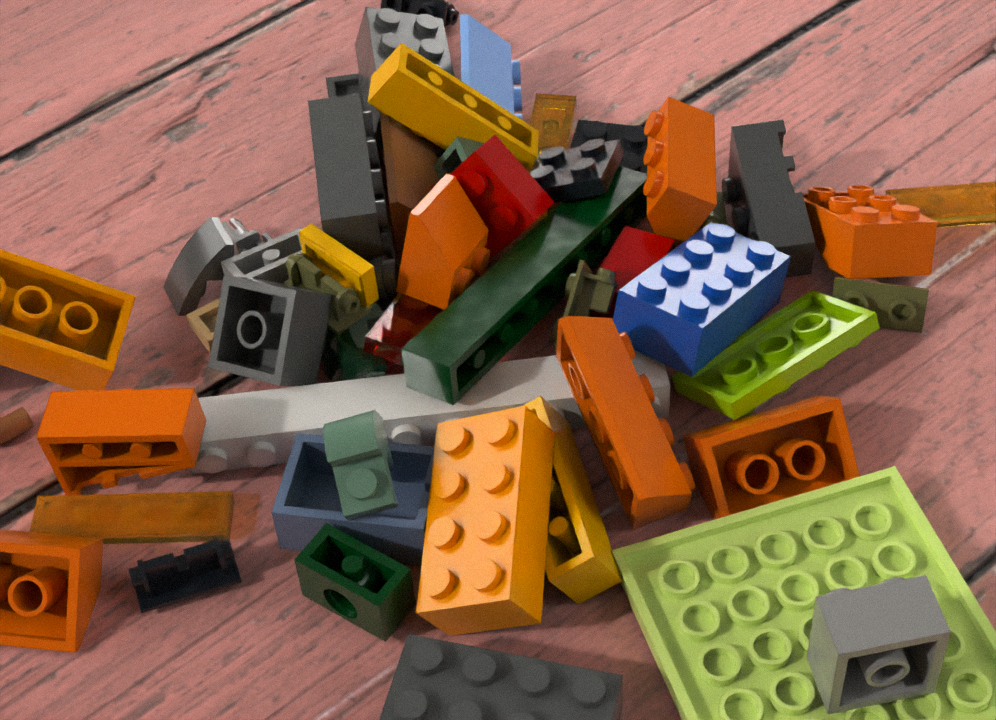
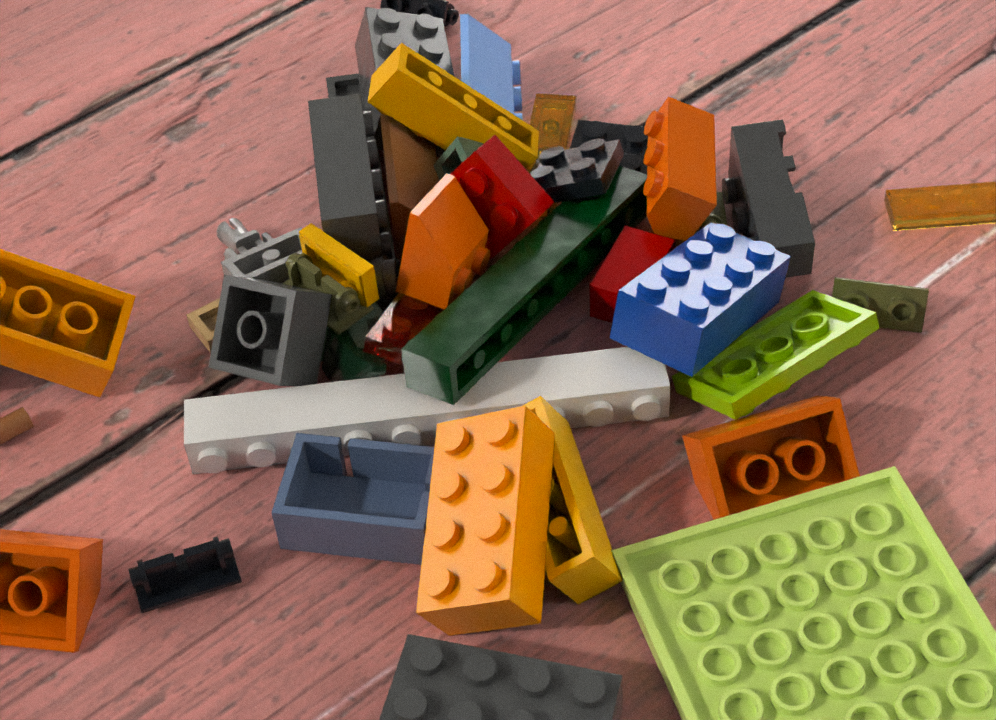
clear yellow tile [29,491,235,544] -> none
orange wedge [36,387,207,498] -> none
dark grey slope [163,217,234,316] -> none
dark green brick [294,523,416,642] -> none
sand green brick [323,410,398,520] -> none
olive hinge [552,260,618,350] -> none
orange slope [556,316,695,530] -> none
orange slope [803,185,937,279] -> none
light grey brick [807,575,951,715] -> none

